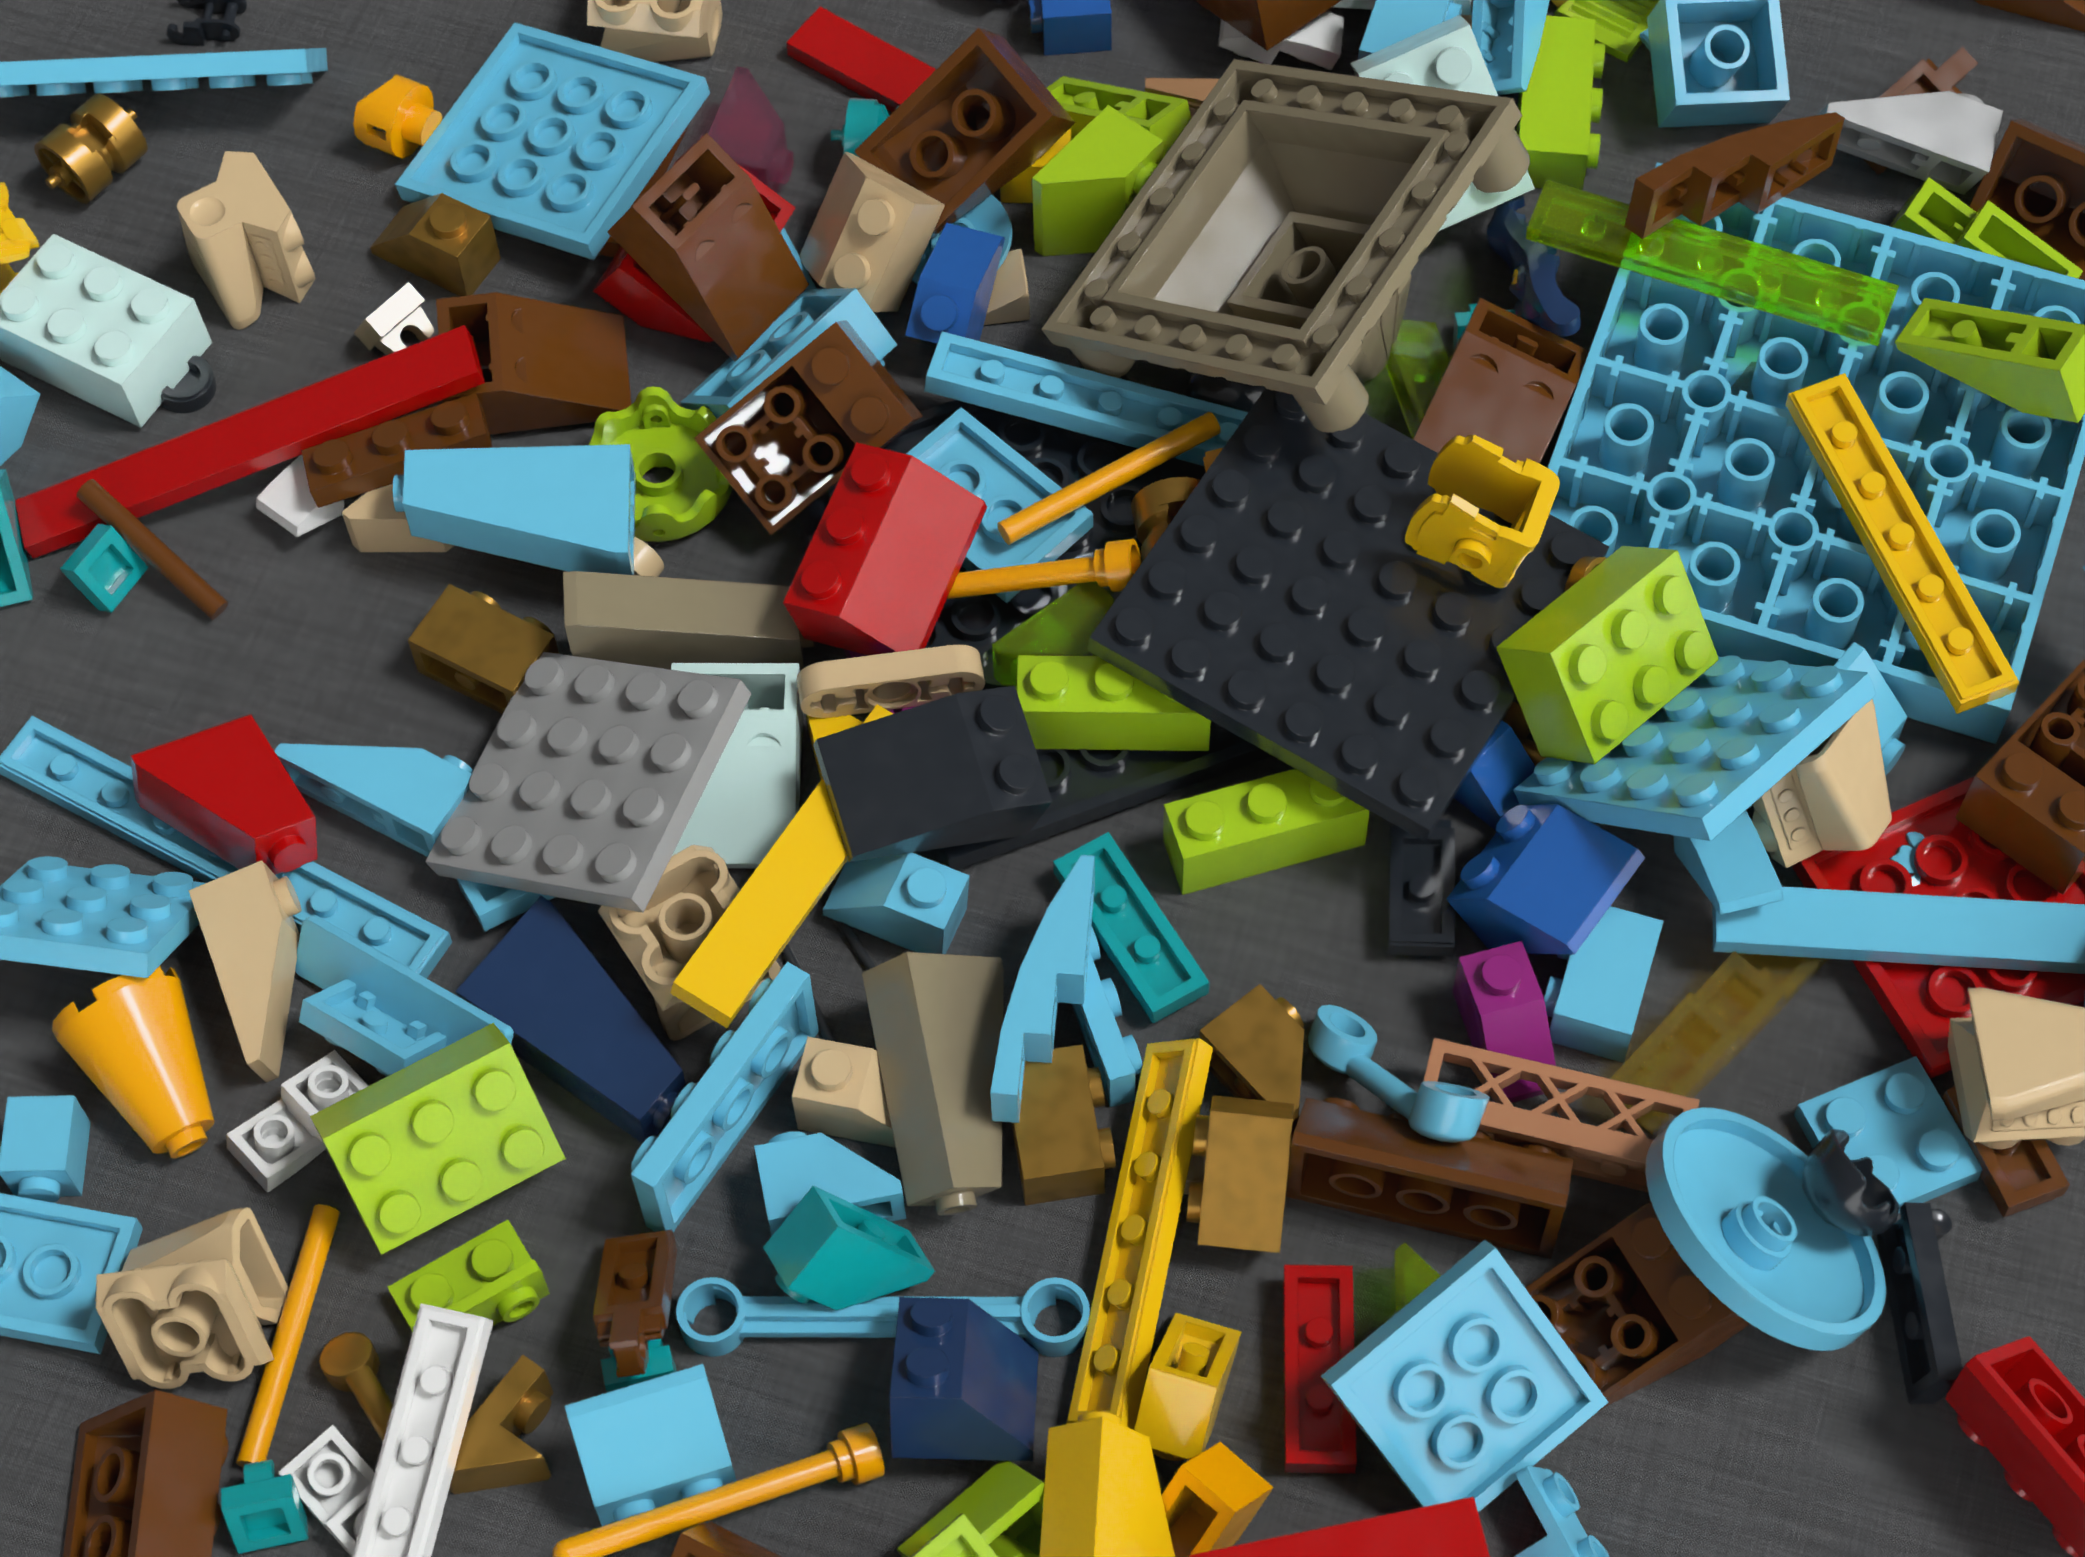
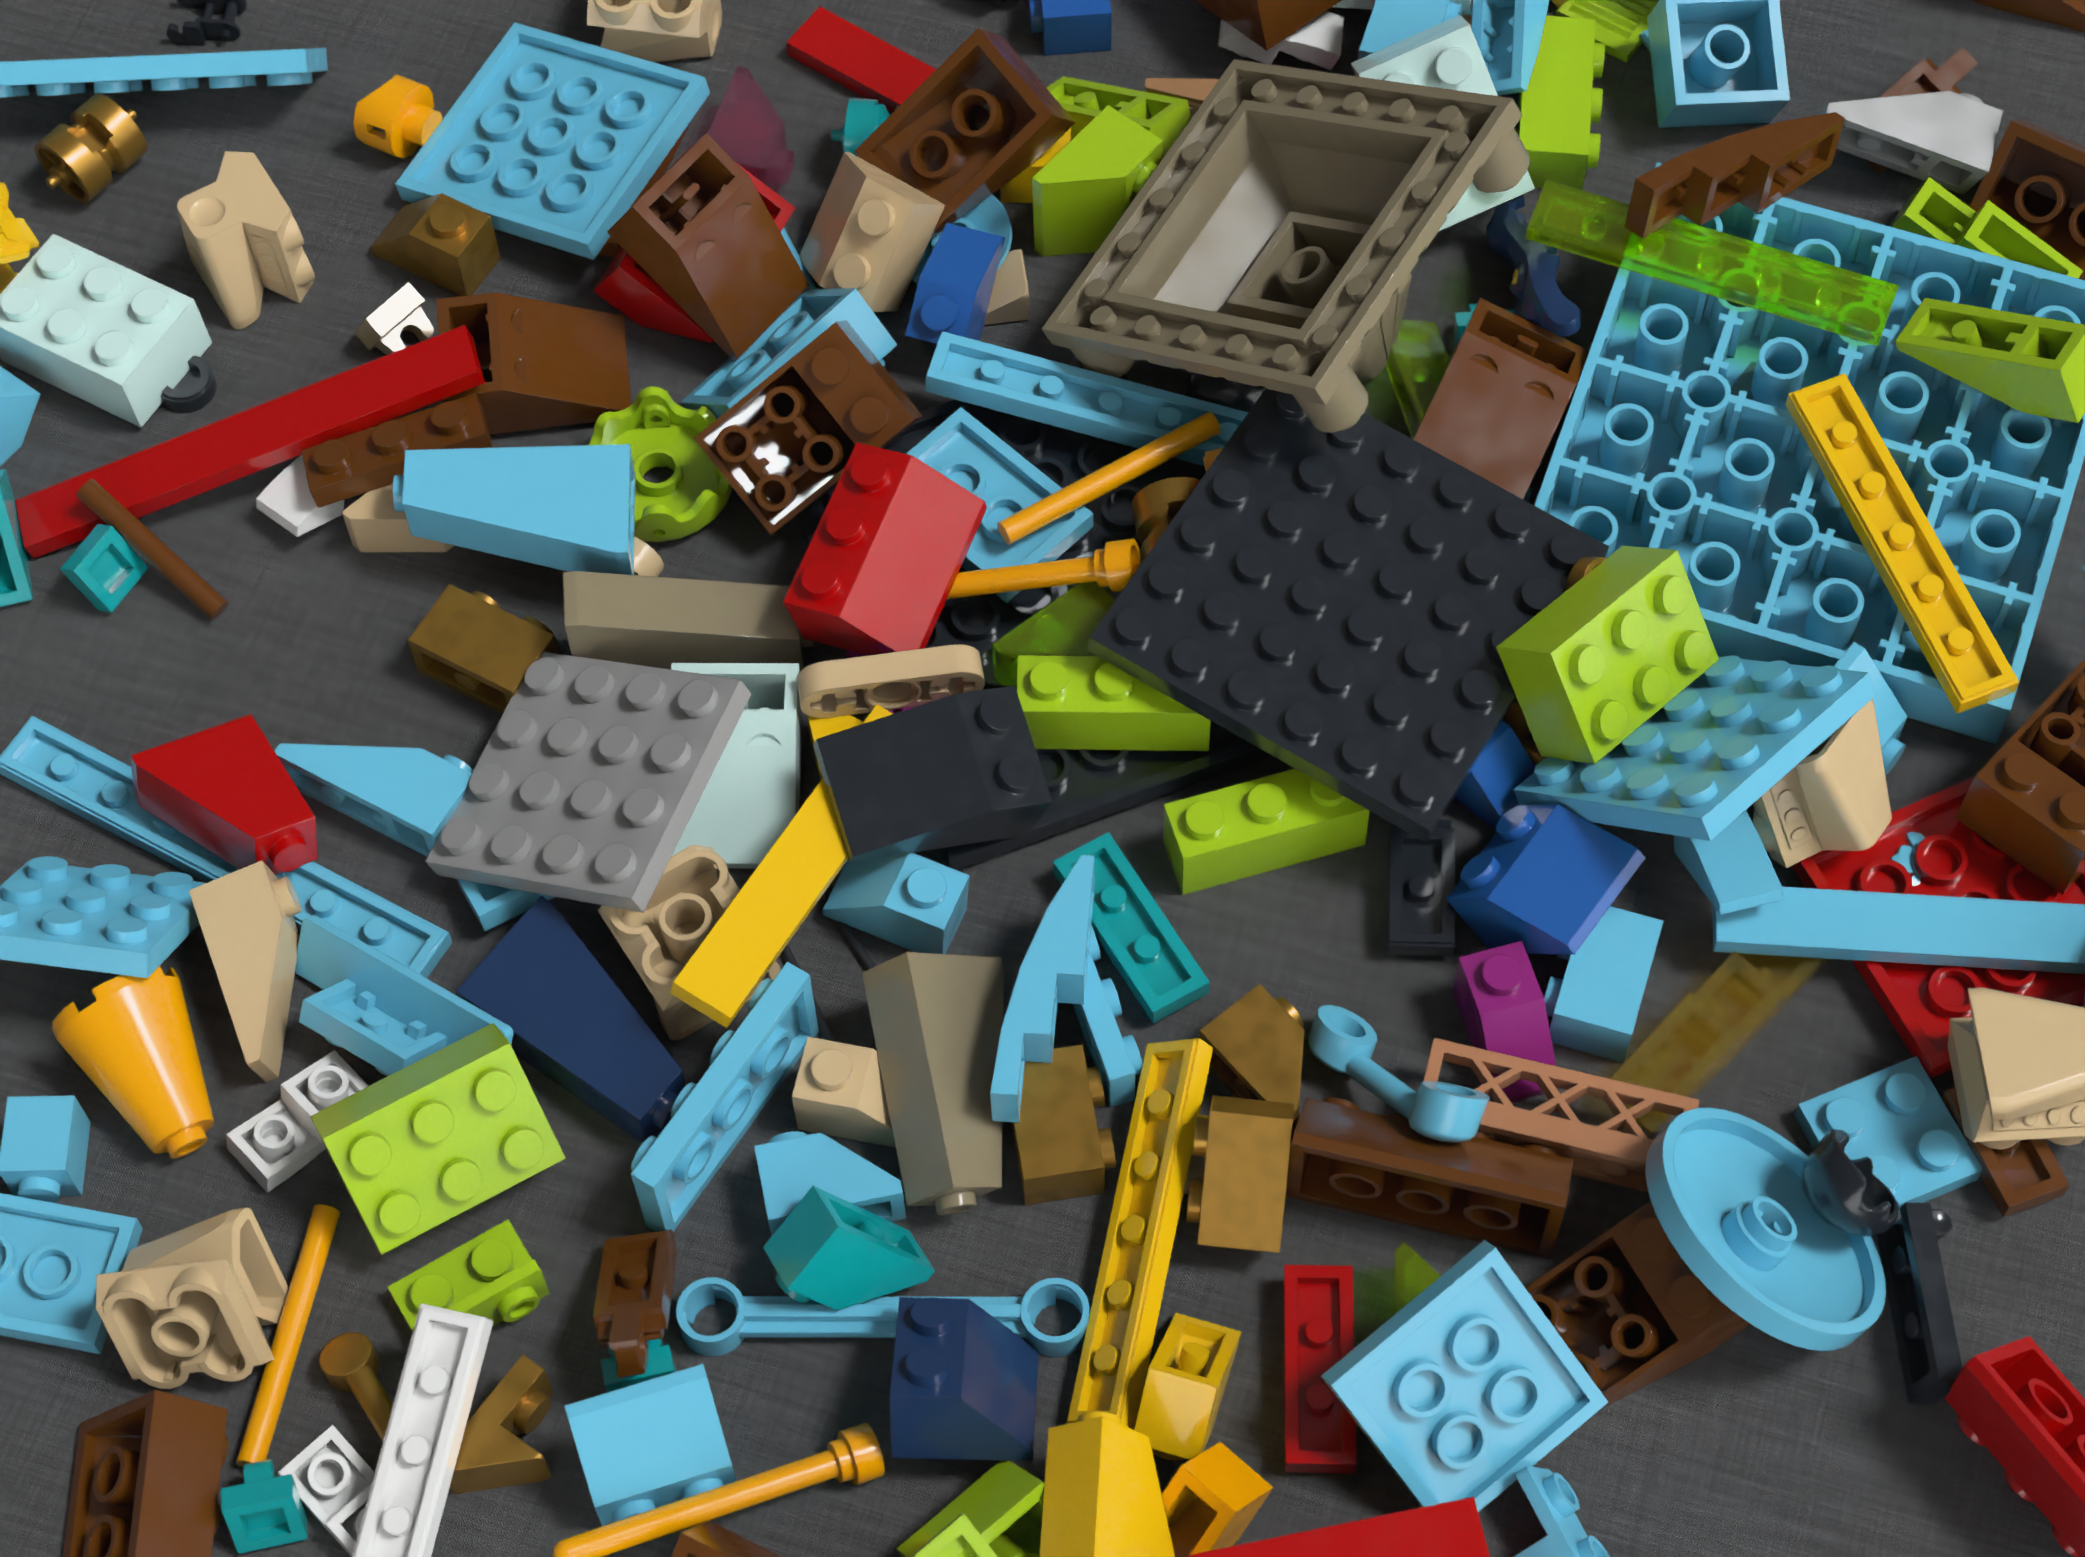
yellow piece [1405,434,1560,588] -> none

